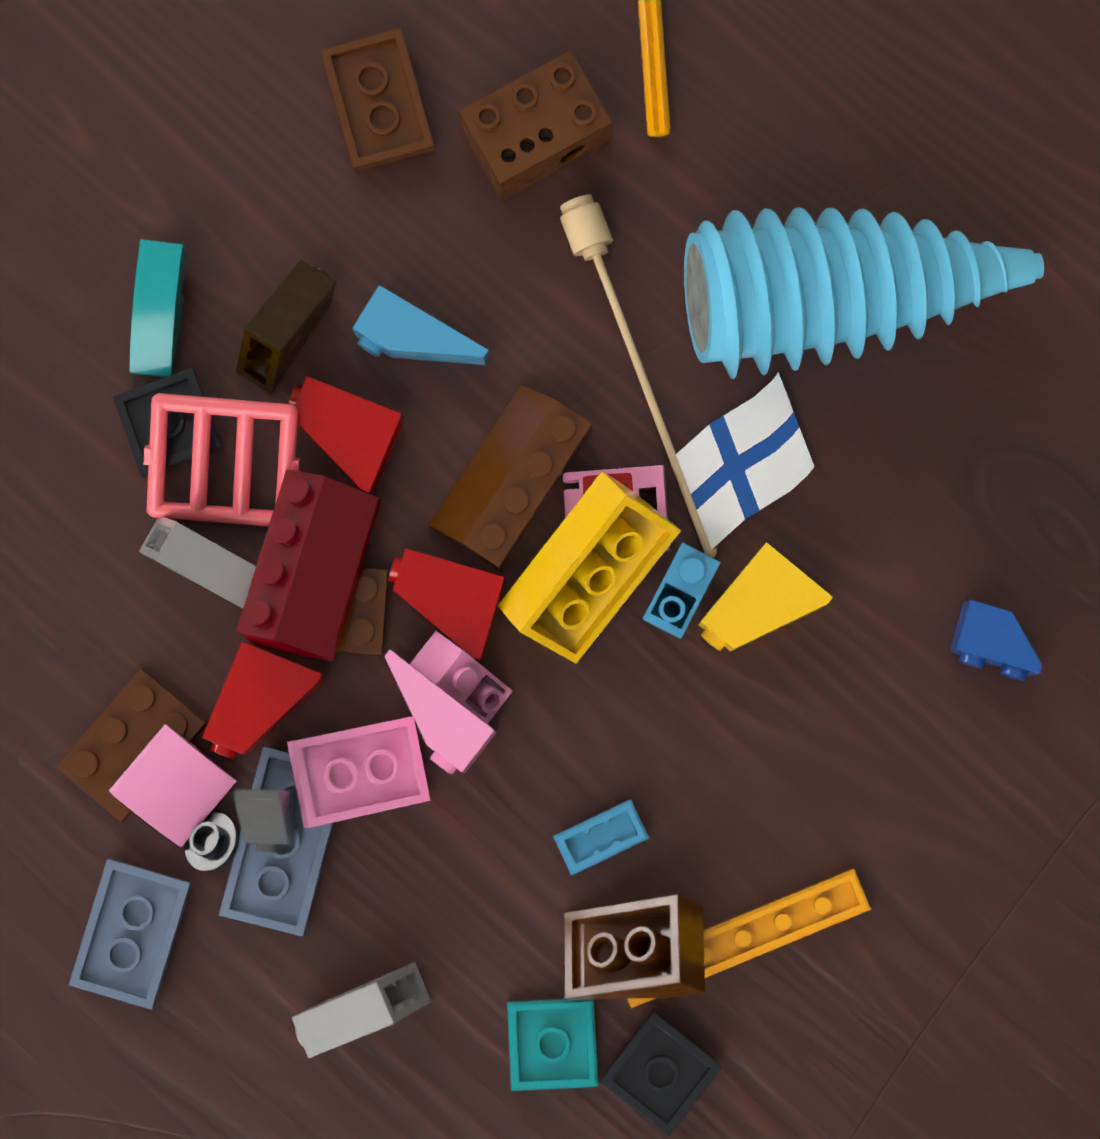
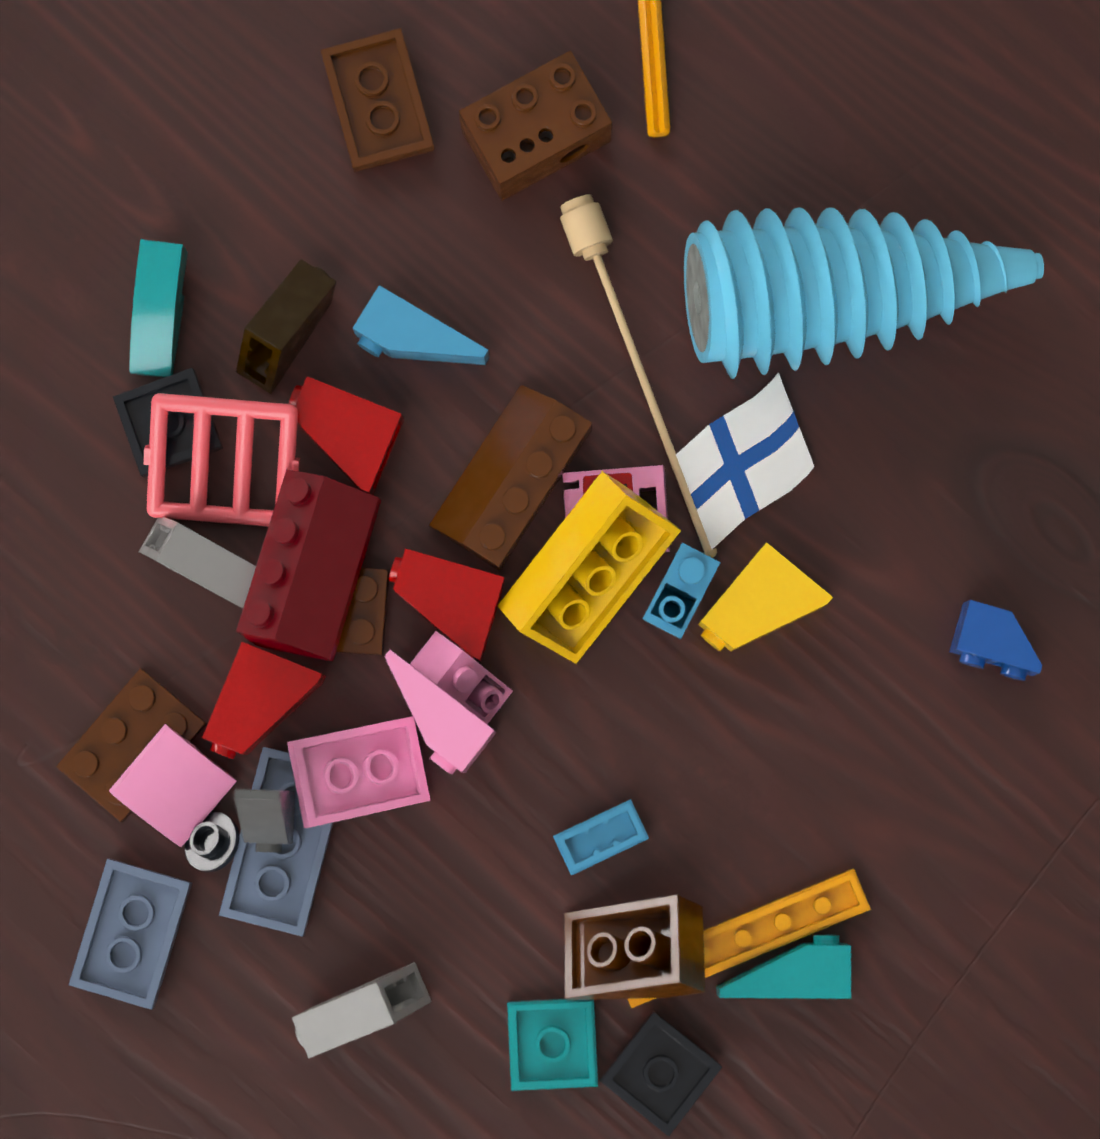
none -> teal slope [717,935,851,999]

